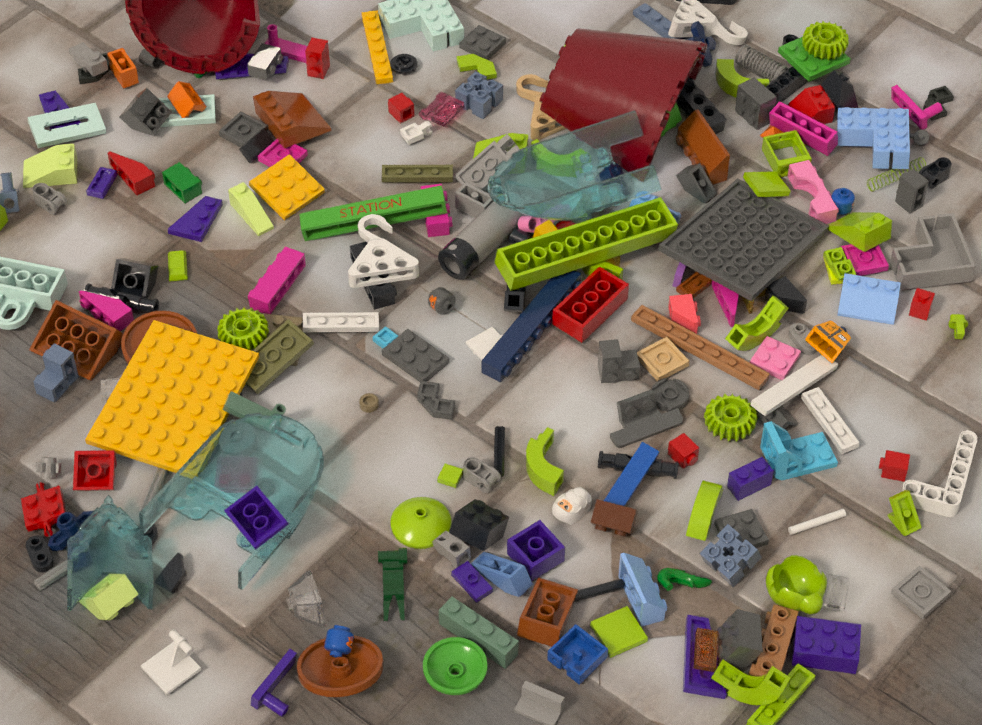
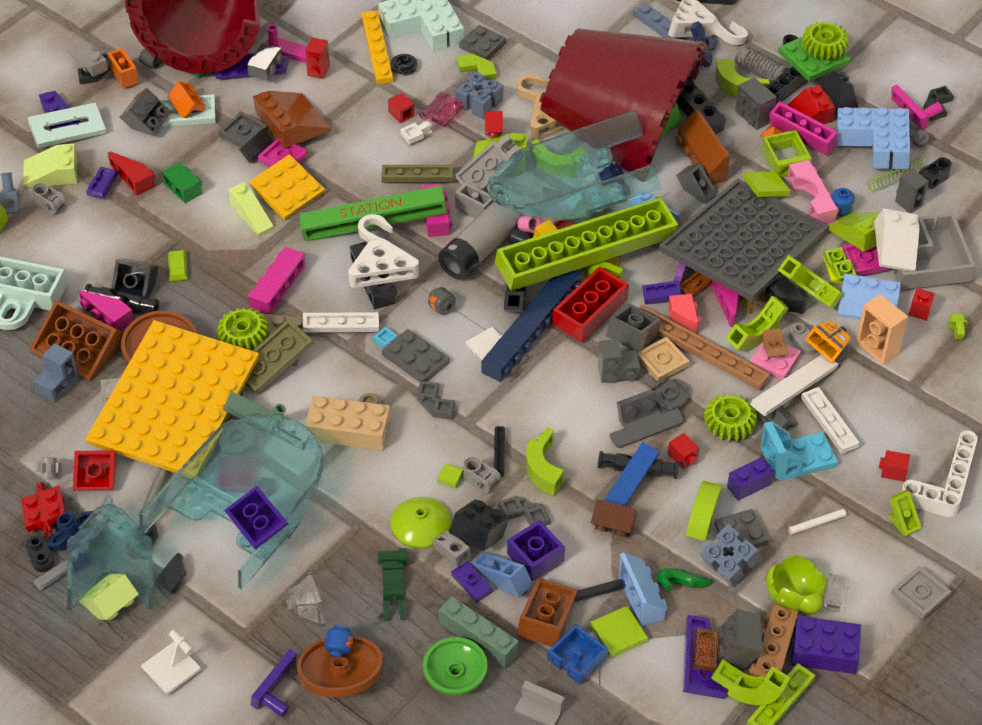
dark purple wing [168,196,223,242] -> none
white piece [552,487,592,525] -> none
none -> tan brick [304,395,391,451]
none -> red brick [485,111,503,138]
none -> dark grey tile [498,496,551,526]
none -> dark grey brick [606,304,662,353]
none -> dark purple plate [642,281,681,304]
none -> medium nougat bracket [763,328,788,358]
none -> lime arch [778,255,844,309]
none -> light nougat brick [856,294,908,365]
none -> white slope [874,208,920,272]

